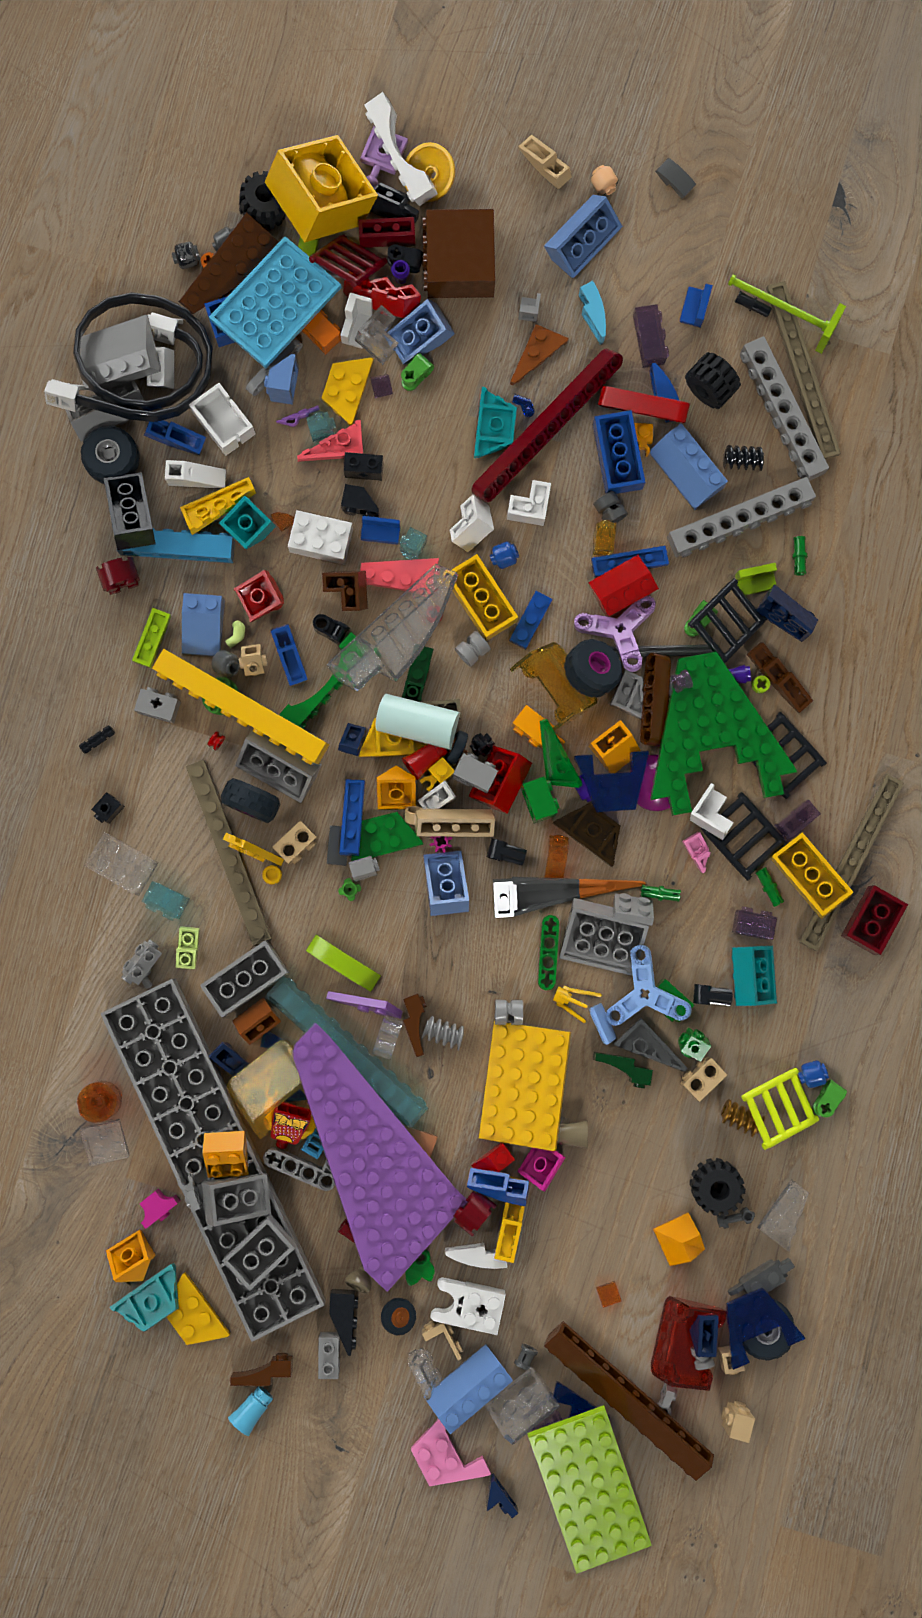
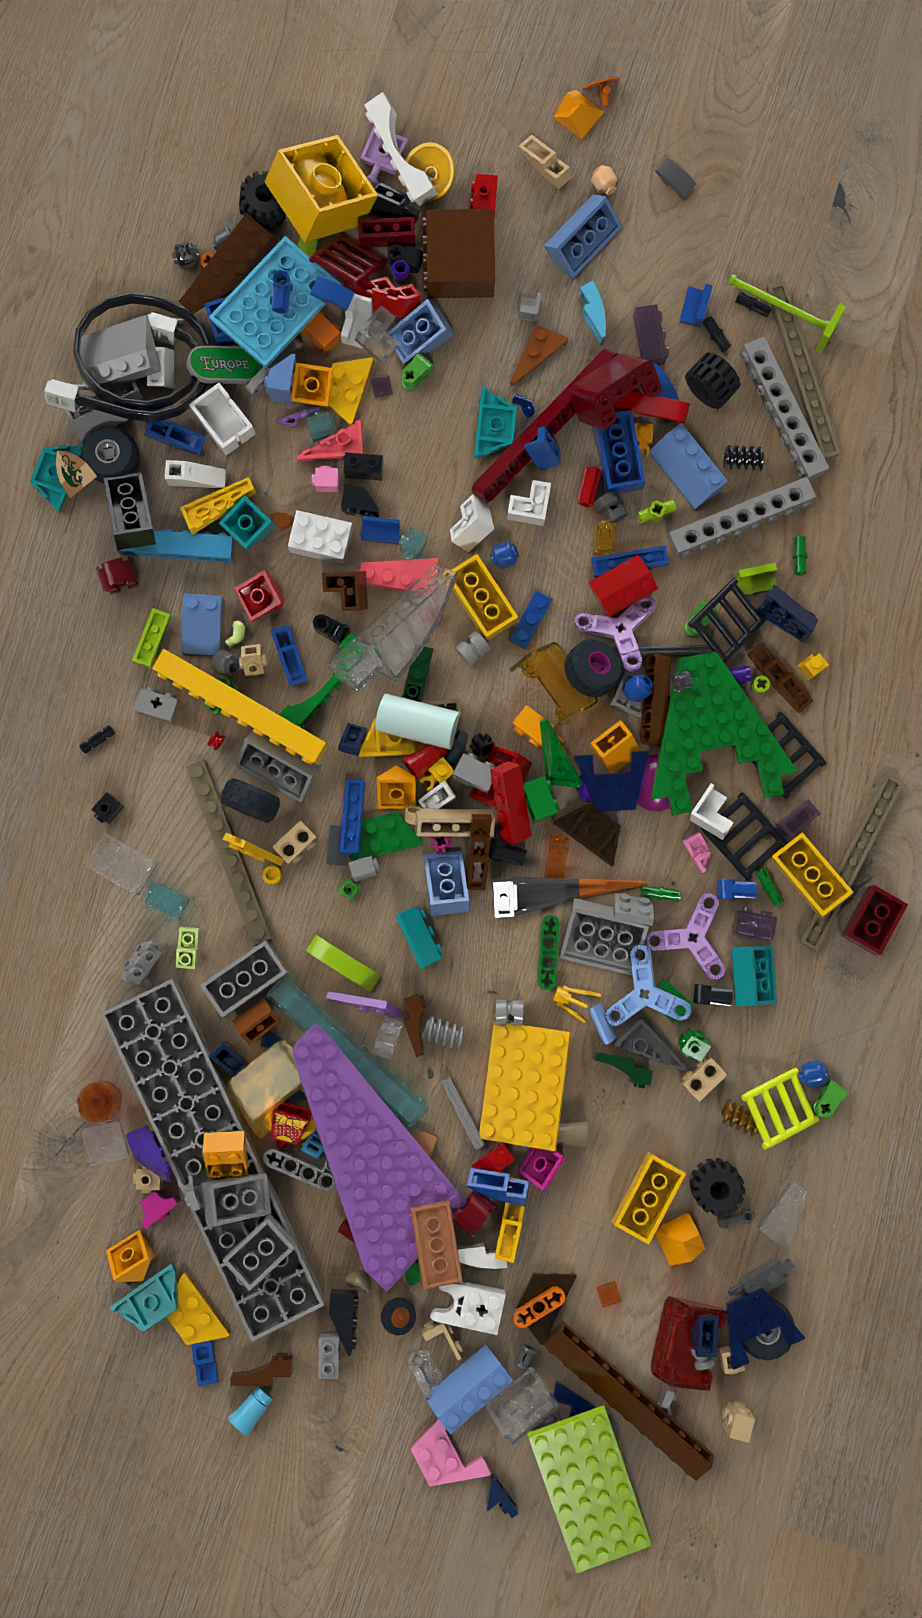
none -> teal wing [30,443,83,513]
none -> shield [56,451,97,498]
none -> dark purple slope [125,1125,172,1183]
none -> tan brick [133,1165,163,1193]
none -> green tile [187,346,261,384]
none -> blue slope [192,1341,219,1386]
none -> blue piece [271,270,292,314]
none -> light orange slope [291,363,333,407]
none -> blue slope [310,276,355,311]
none -> bright pink brick [312,466,339,493]
none -> teal slope [395,906,444,969]
none -> nougat tile [410,1200,463,1290]
none -> light grey axle [441,1077,485,1150]
none -> reddish brown slope [466,814,492,890]
none -> red brick [469,174,498,219]
none -> red brick [490,762,532,844]
none -> orange beam [513,1286,565,1328]
none -> dark brown wing [516,1273,577,1346]
none -> blue panel [525,426,561,471]
none -> light orange slope [553,90,605,140]
none -> dark red windscreen [569,353,663,430]
none -> red axle [577,466,602,508]
none -> orange shield [582,77,620,107]
none -> yellow brick [611,1151,686,1245]
none -> blue head [624,674,653,702]
none -> lime axle [637,499,676,524]
none -> lavender piece [644,893,725,979]
none -> black axle [703,316,731,353]
none -> blue piece [717,879,757,900]
none -> yellow brick [797,653,829,680]

